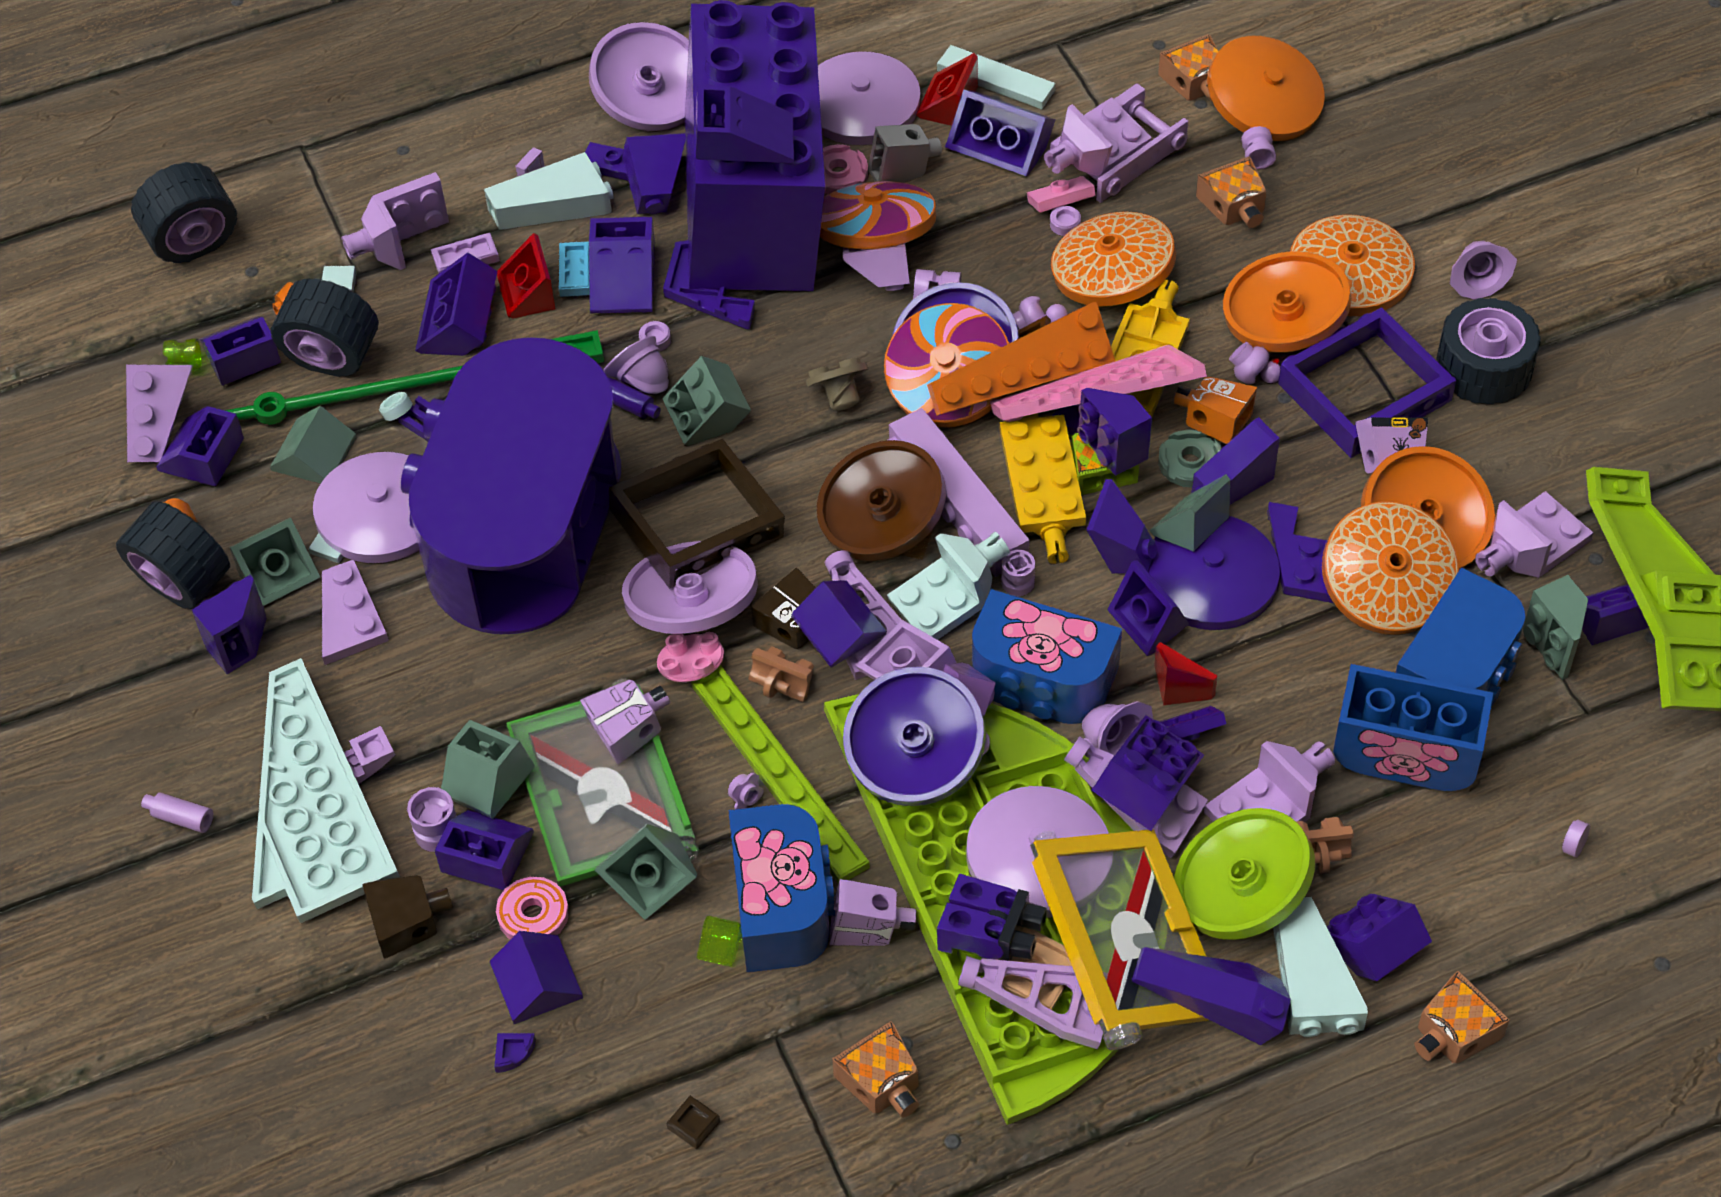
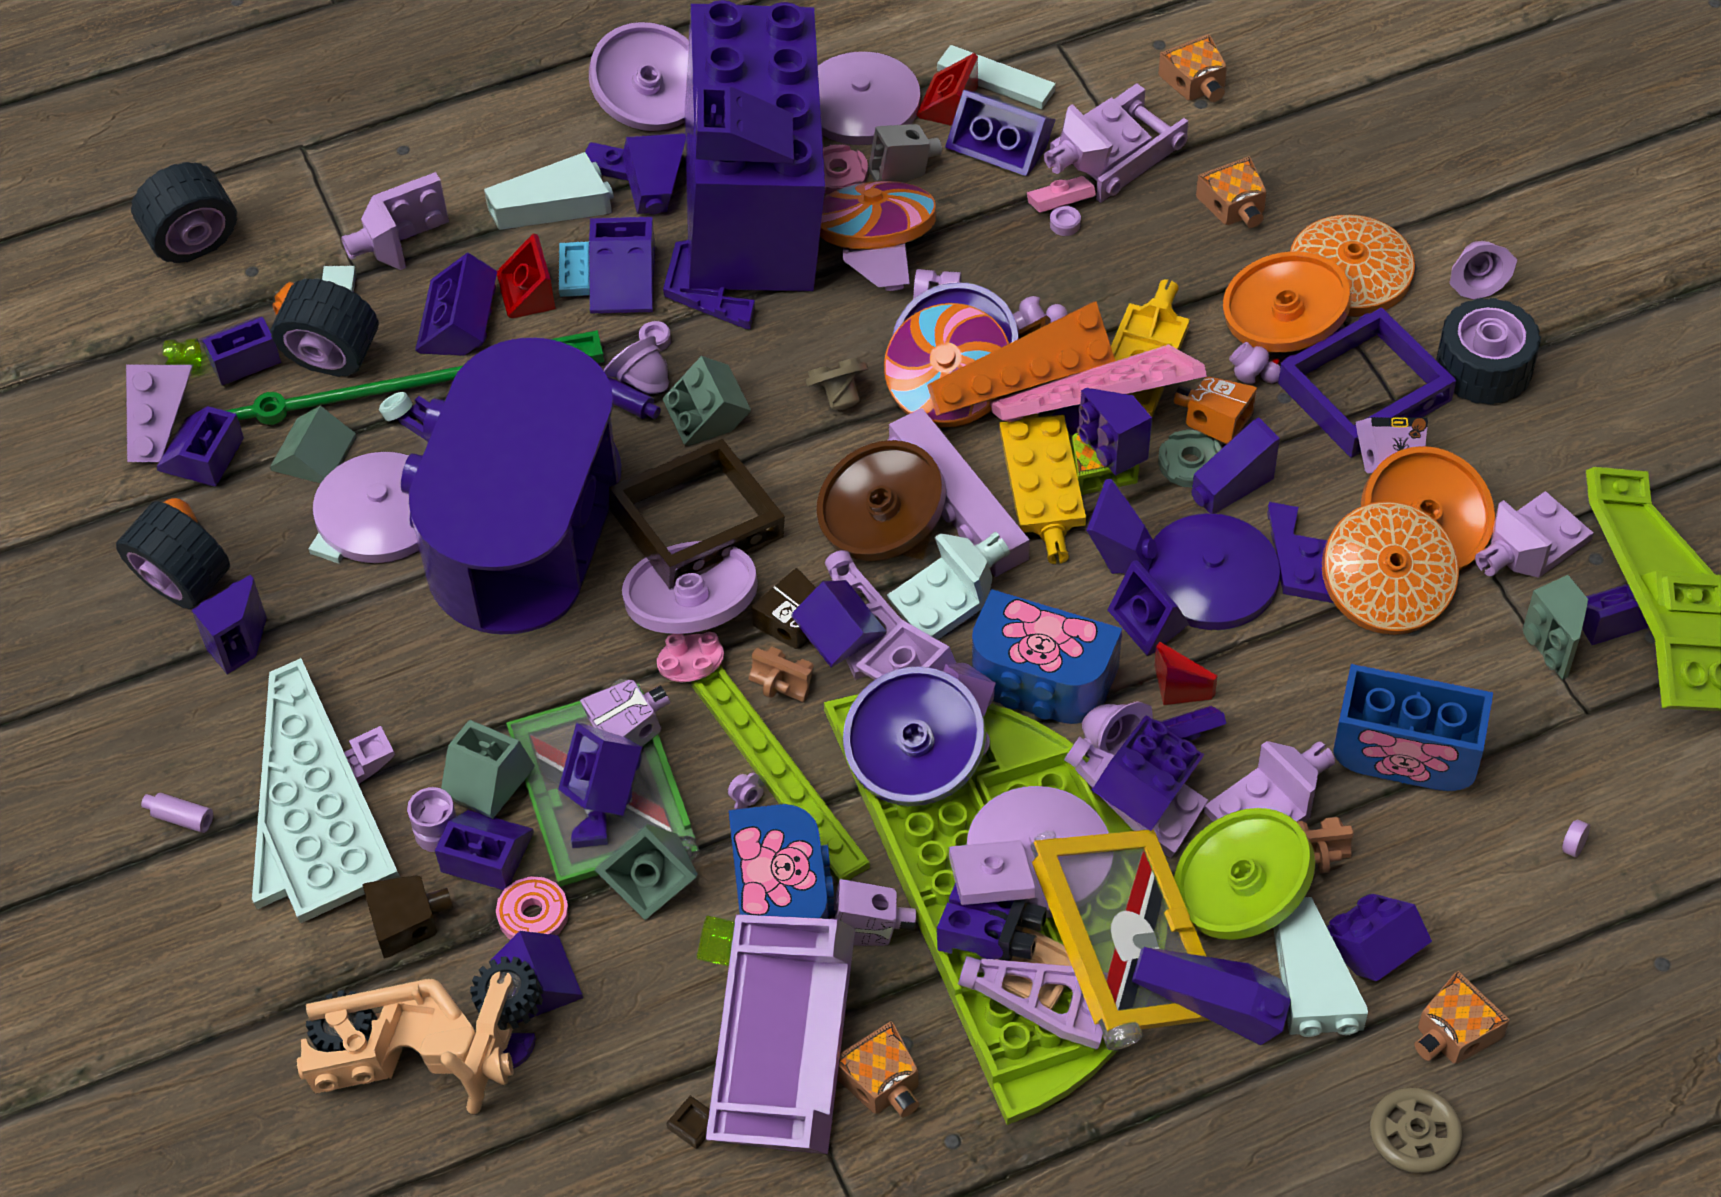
sand green slope [229,518,320,606] -> none
lavender wing [322,559,389,665] -> none
lavender plate [431,233,500,273] -> none
lavender tile [516,147,545,176] -> none
lavender wheel [1001,549,1035,596] -> none
orange dish [1051,212,1176,306] -> none
sand green slope [1149,474,1230,551] -> none
orange dish [1207,36,1325,141] -> none
lavender wheel [1241,126,1276,170] -> none
blue brick [1396,568,1525,706] -> none
none -> light nougat piece [297,956,543,1114]
none -> dark purple slope [558,722,642,816]
none -> dark purple tile [571,811,608,848]
none -> medium lavender slope [706,915,856,1154]
none -> lavender plate [949,840,1035,905]
none -> dark tan plate [1370,1087,1462,1173]

